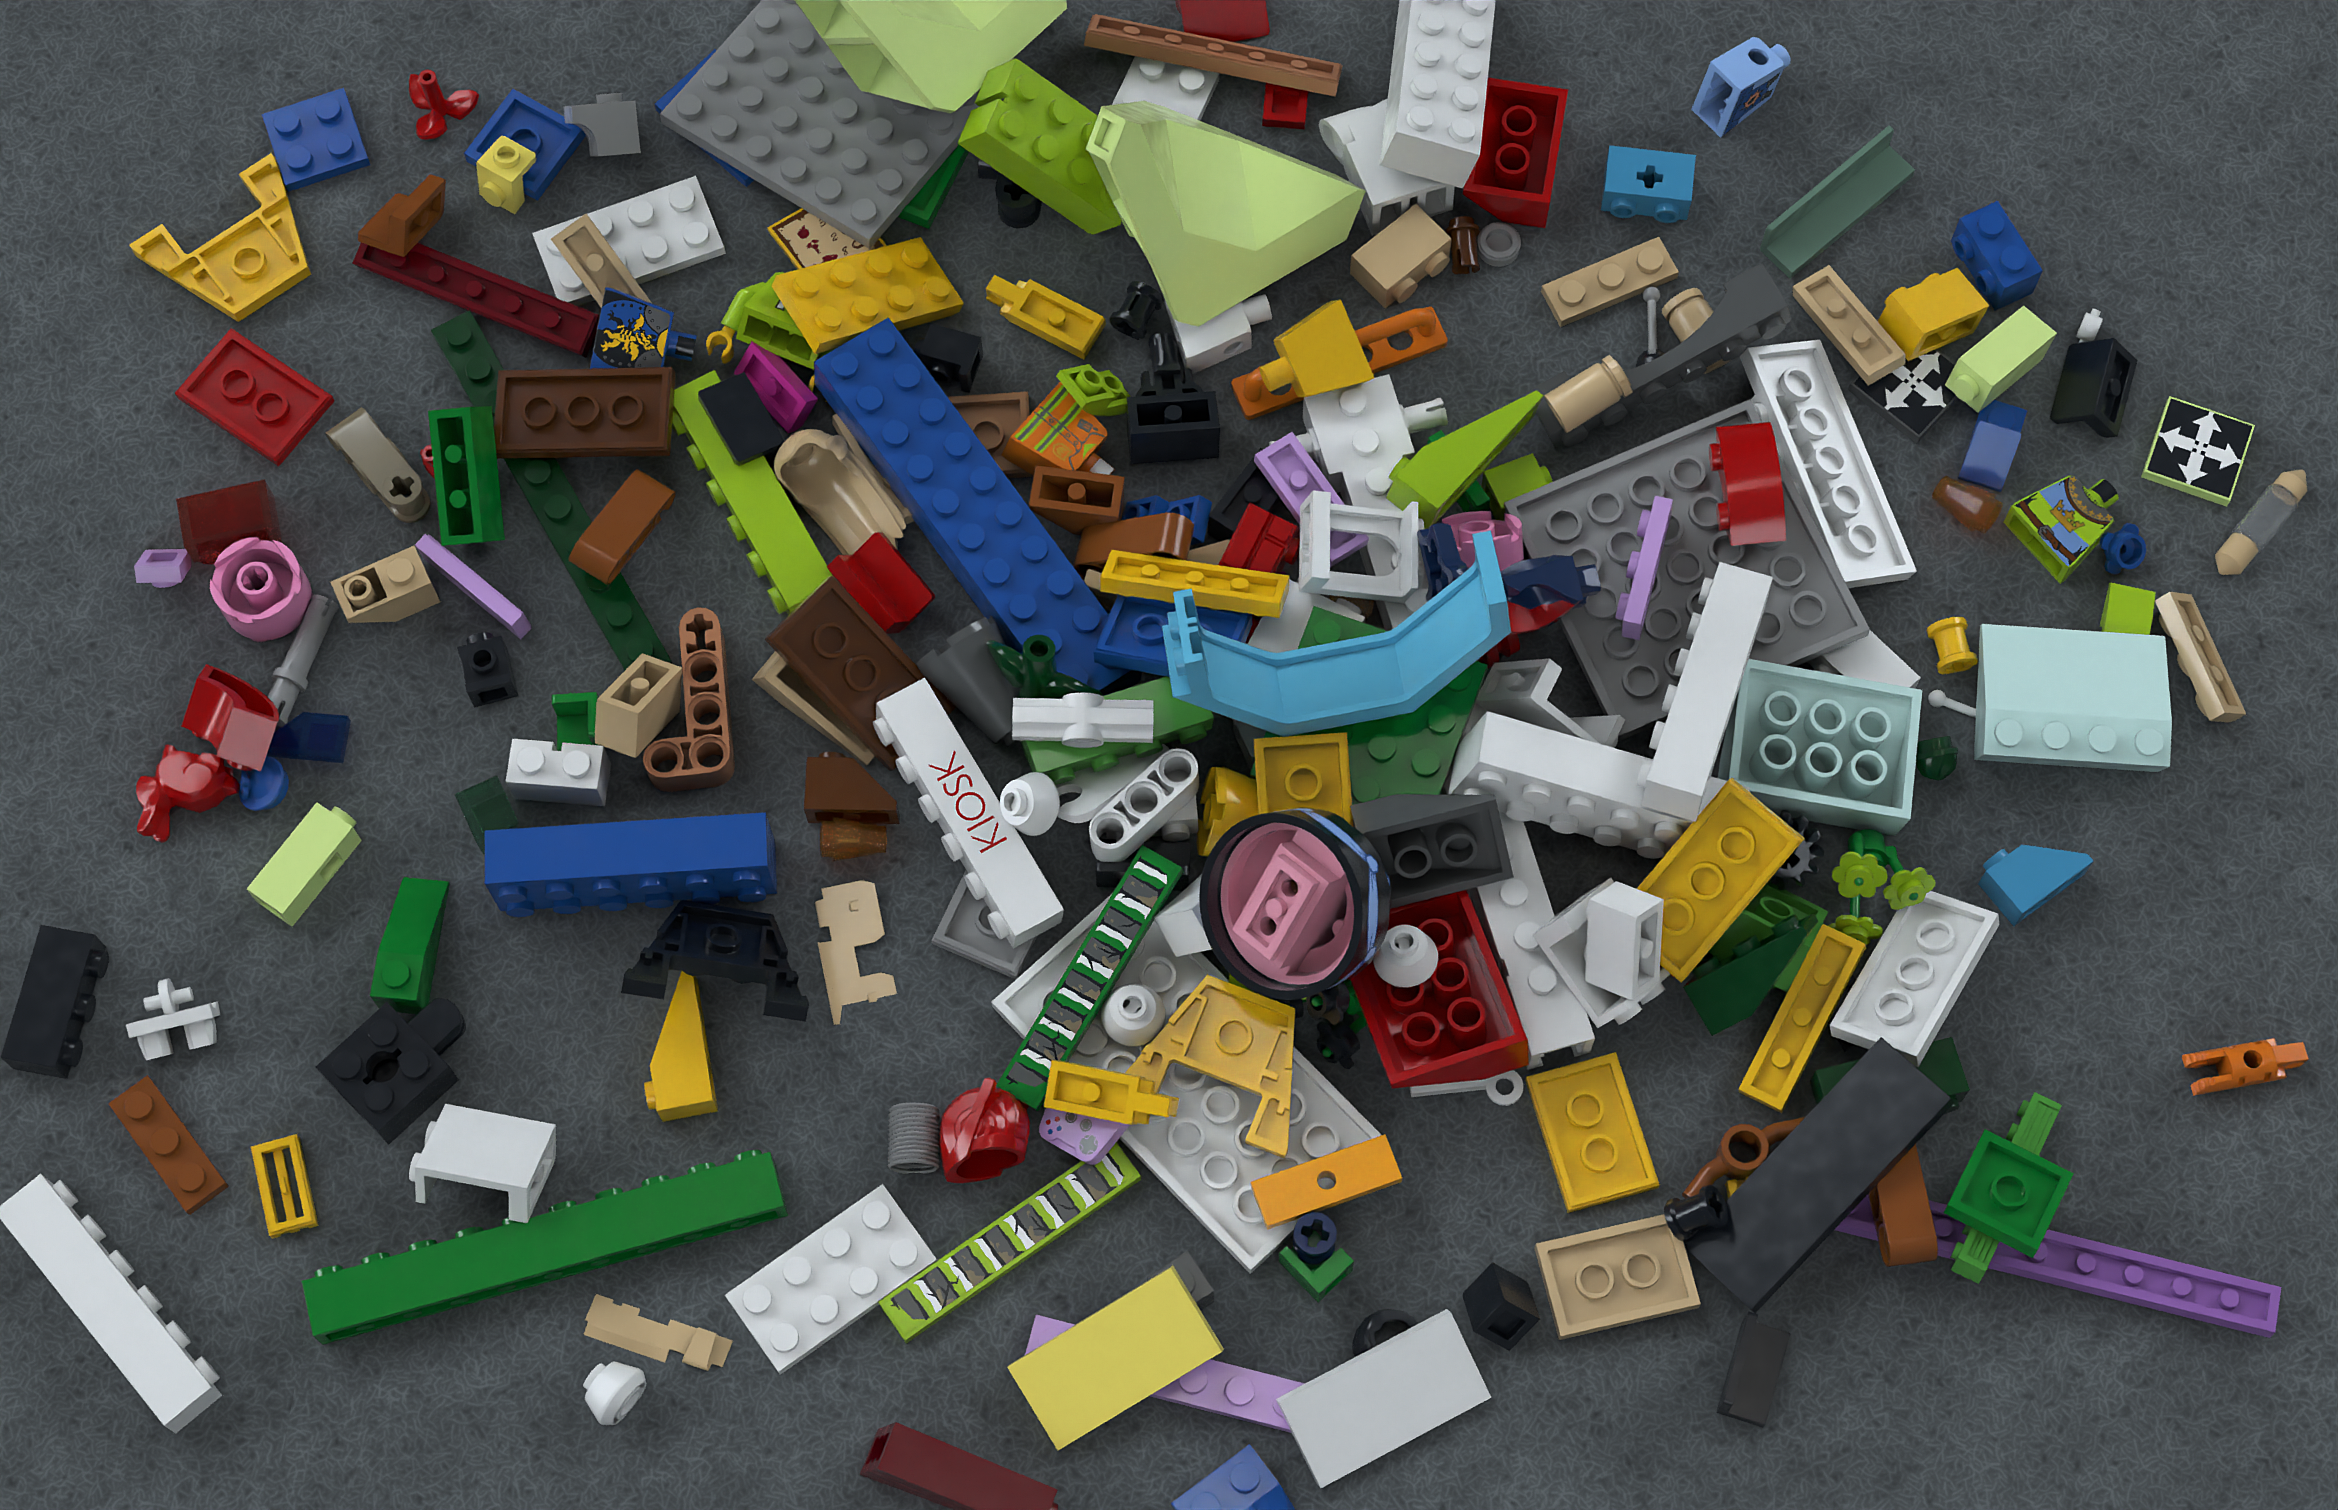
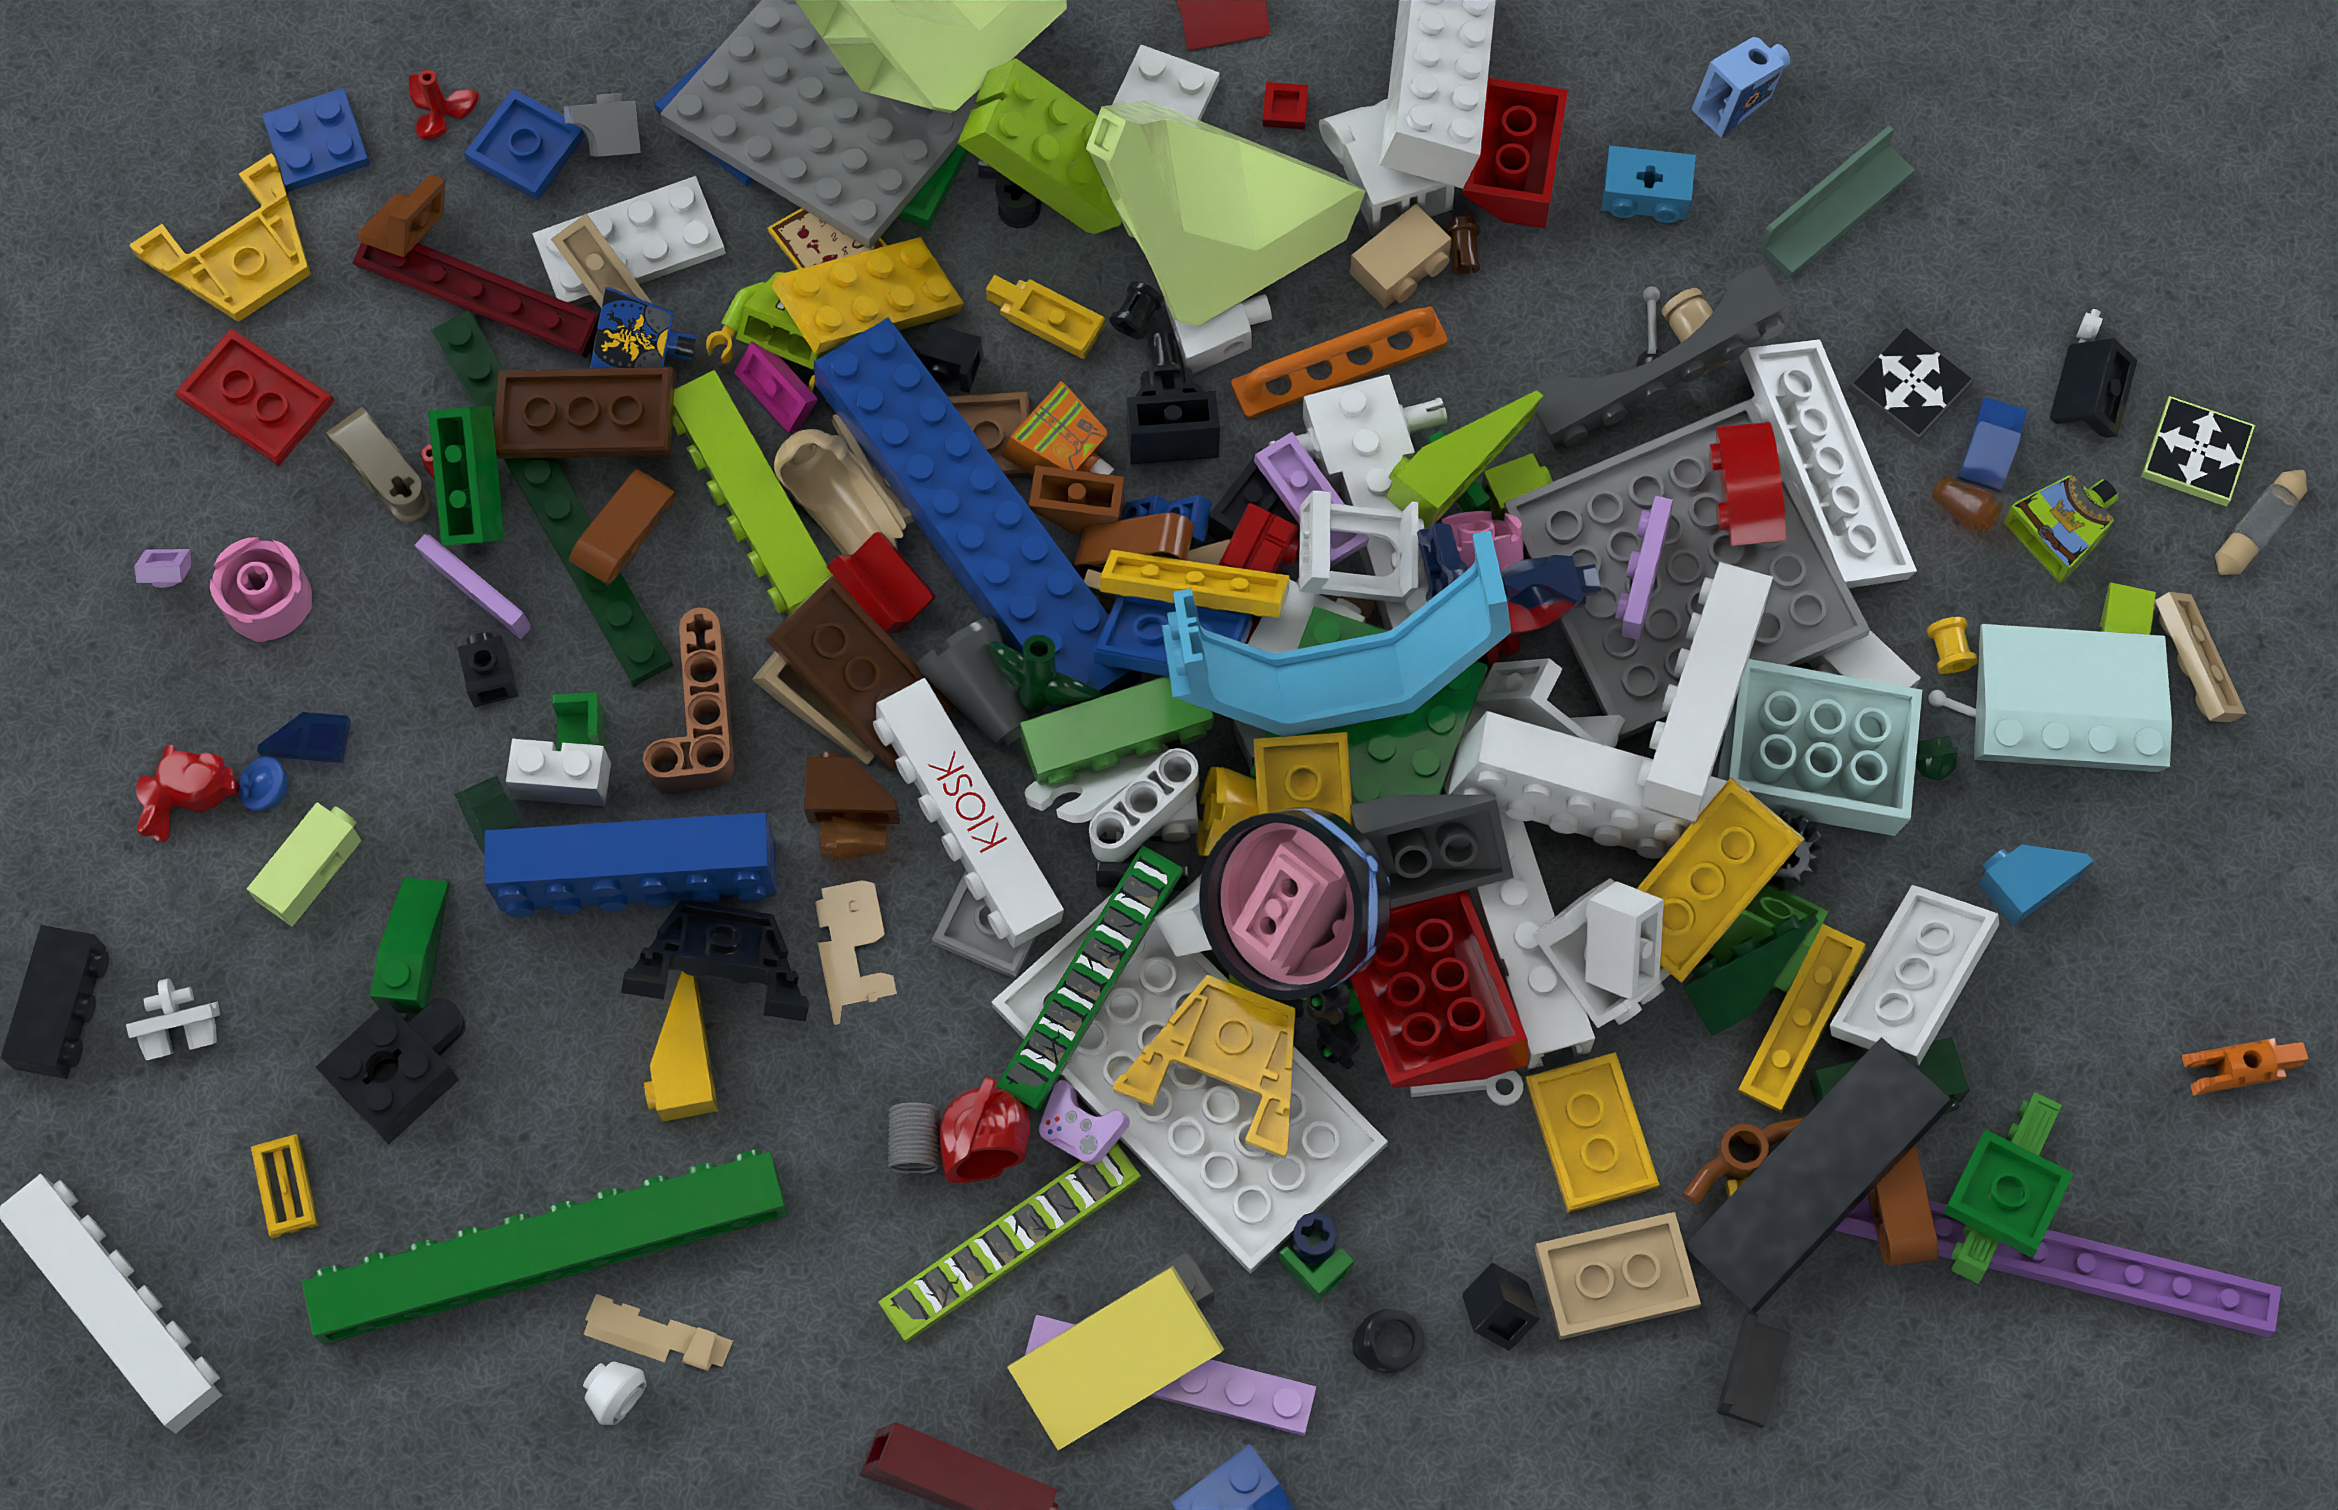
dark orange plate [108,1075,229,1215] -> none
clear red brick [176,479,282,565] -> none
red brick [181,664,279,771] -> none
light grey pin [267,595,339,727] -> none
tan slope [330,546,441,623] -> none
white panel [409,1104,556,1223] -> none
light yellow bracket [476,136,536,214] -> none
tan brick [595,653,682,758] -> none
black panel [698,372,784,469] -> none
white plate [725,1184,937,1375] -> none
white cone [1000,772,1060,836] -> none
white piece [1012,693,1154,748] -> none
yellow hinge [1044,1060,1179,1125] -> none
lime slope [1056,364,1131,416] -> none
nougat tile [1084,14,1343,97] -> none
white cone [1101,983,1165,1046] -> none
light orange tile [1250,1134,1402,1230] -> none
yellow torso [1259,300,1375,397] -> none
white tile [1276,1309,1491,1488] -> none
white cone [1373,925,1438,987] -> none
light grey tile [1477,222,1521,267] -> none
tan plate [1541,237,1679,327] -> none
tan piece [1544,355,1633,433] -> none
black bush [1664,1185,1728,1241] -> none
tan plate [1793,265,1906,386] -> none
lime plant [1828,829,1936,945] -> none
yellow brick [1878,268,1989,361] -> none
yellowish green brick [1945,305,2057,413] -> none
blue brick [1951,201,2043,311] -> none
blue plate [2100,523,2146,574] -> none

